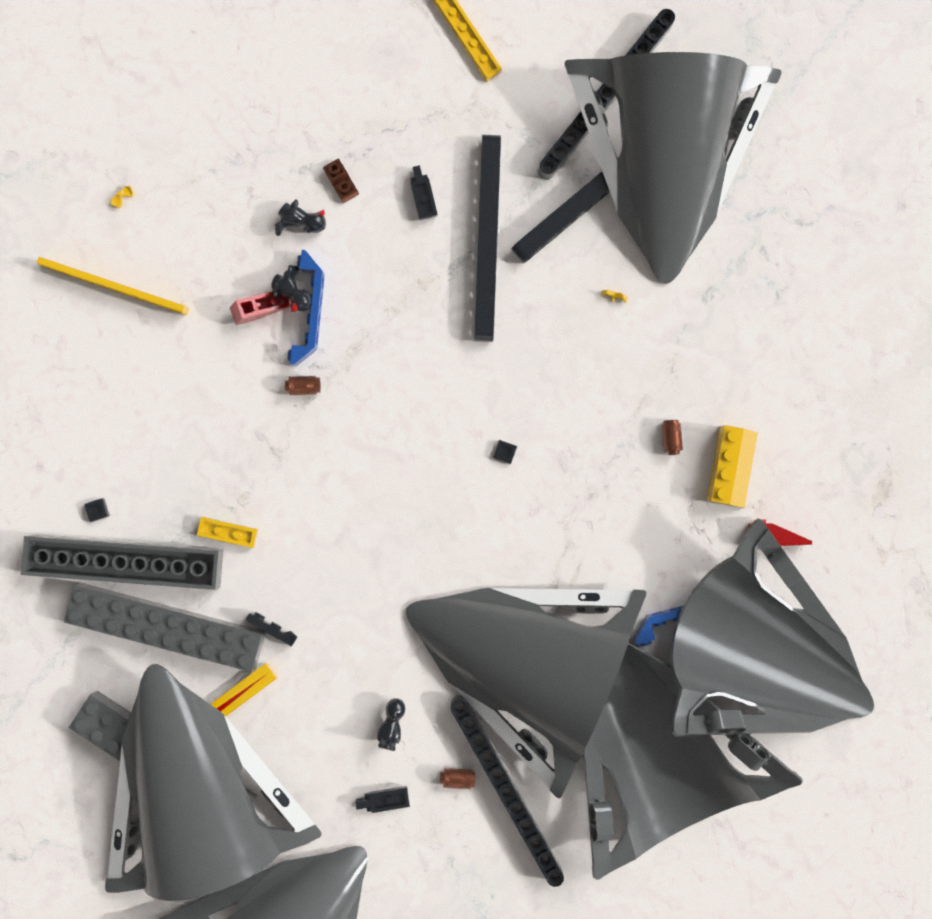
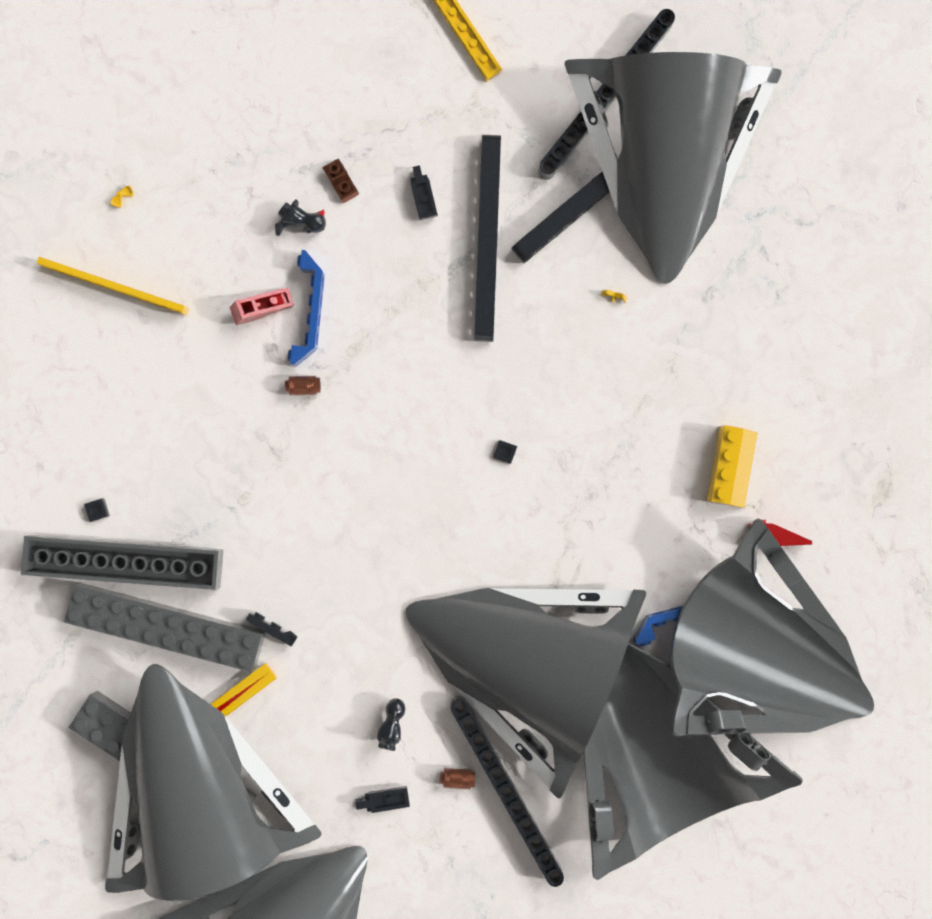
yellow plate [197,517,258,548] -> none
black animal [271,265,311,312] -> none
copper head [662,420,683,455] -> none

